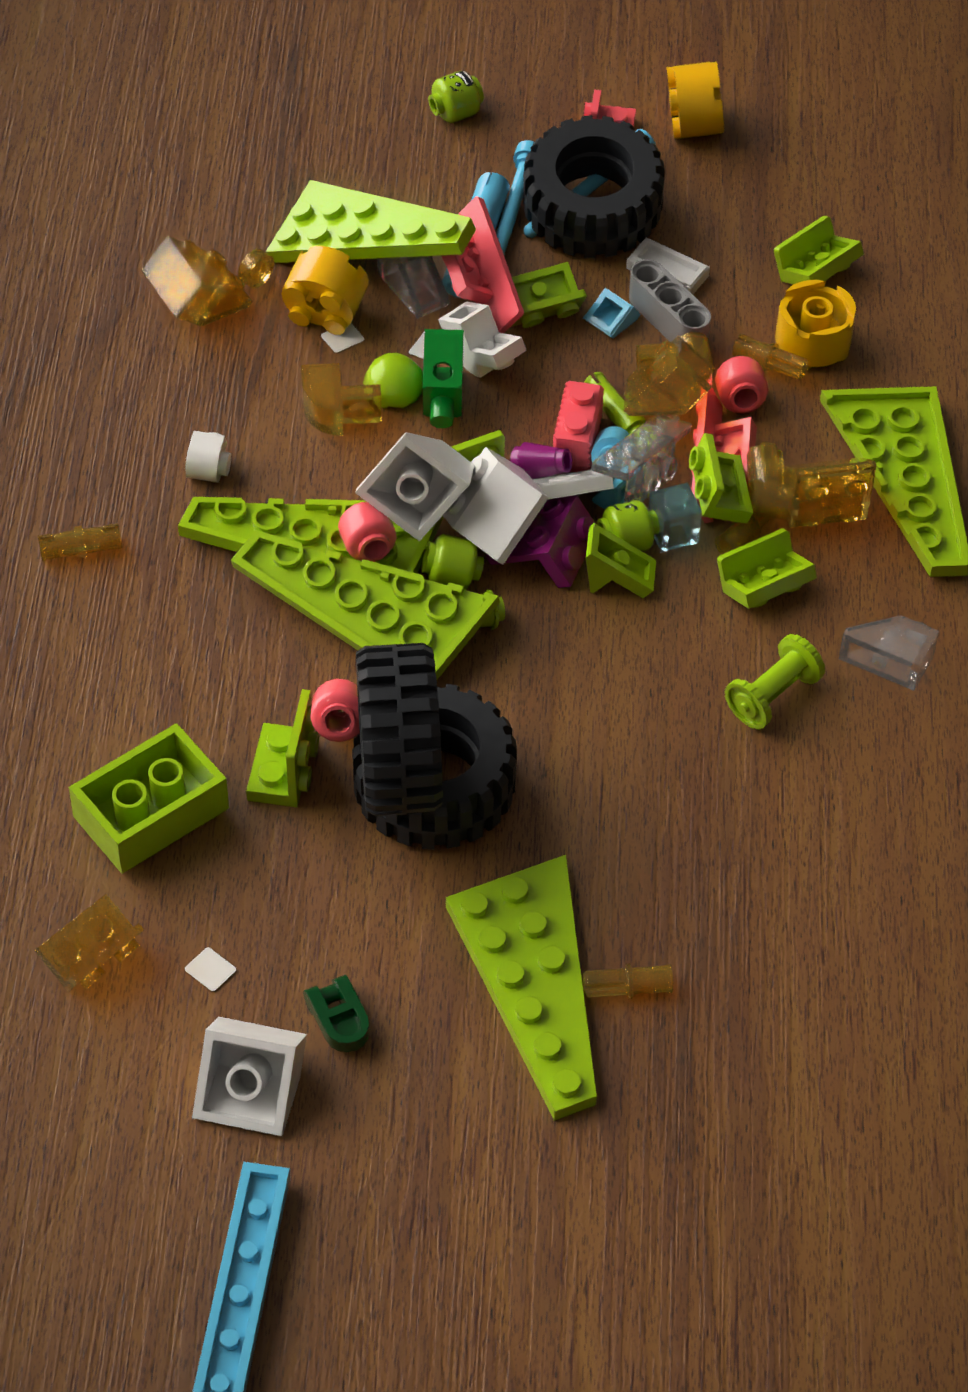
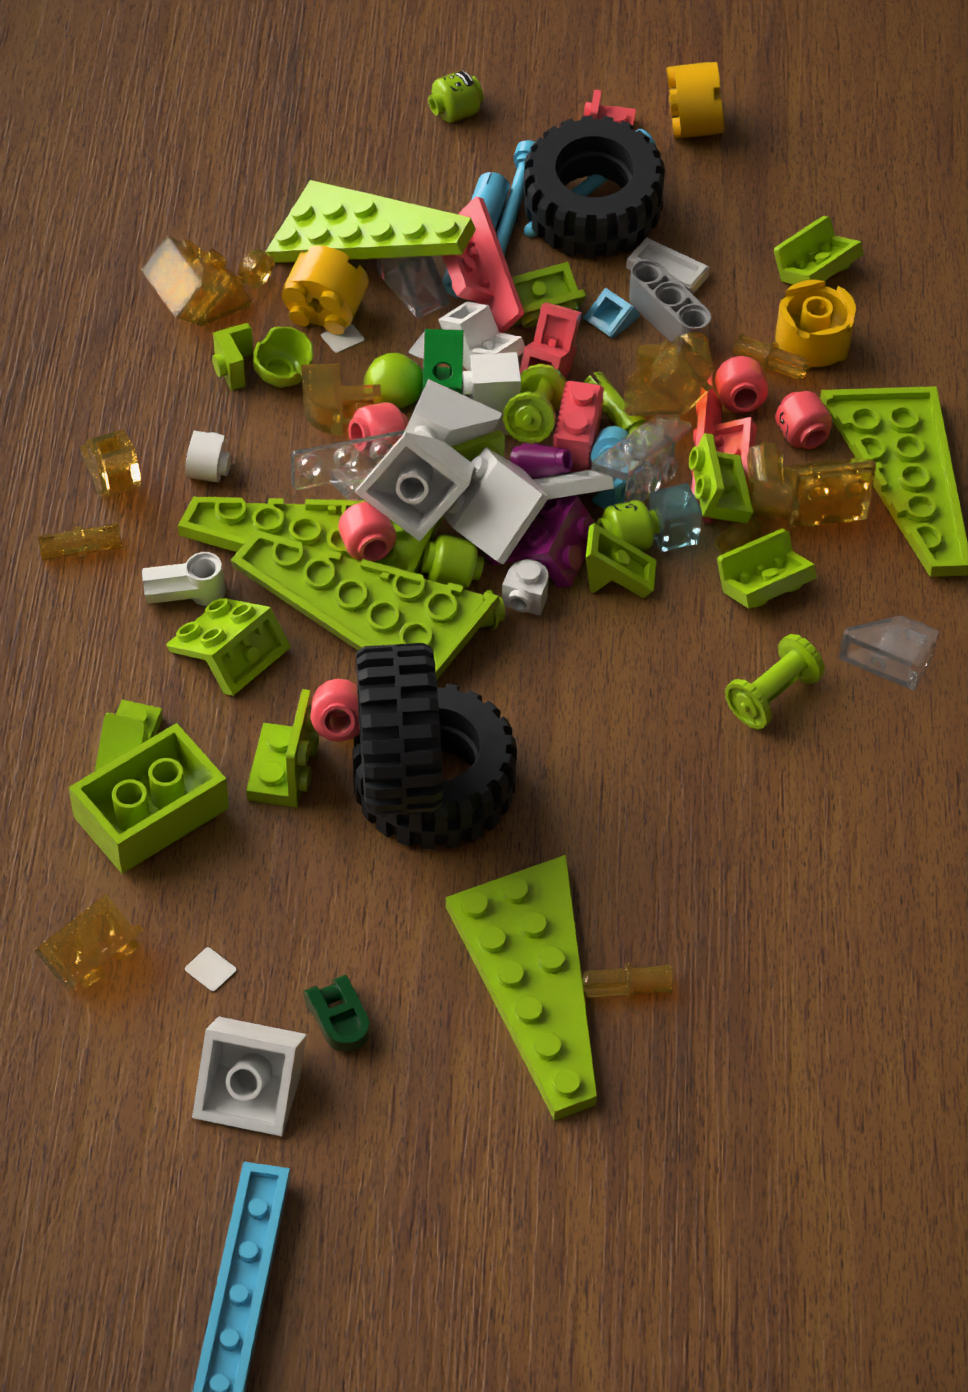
none -> clear yellow brick [80,429,141,498]
none -> lime slope [95,699,163,771]
none -> white piece [142,552,226,606]
none -> lime bracket [166,598,291,696]
none -> lime bracket [212,323,253,390]
none -> lime hair [253,327,313,388]
none -> clear bracket [291,430,405,501]
none -> coral head [348,402,408,457]
none -> white slope [403,379,502,447]
none -> white brick [463,352,521,435]
none -> white plate [502,559,548,616]
none -> lime hose [503,364,566,444]
none -> coral brick [519,302,582,379]
none -> coral head [775,391,833,449]

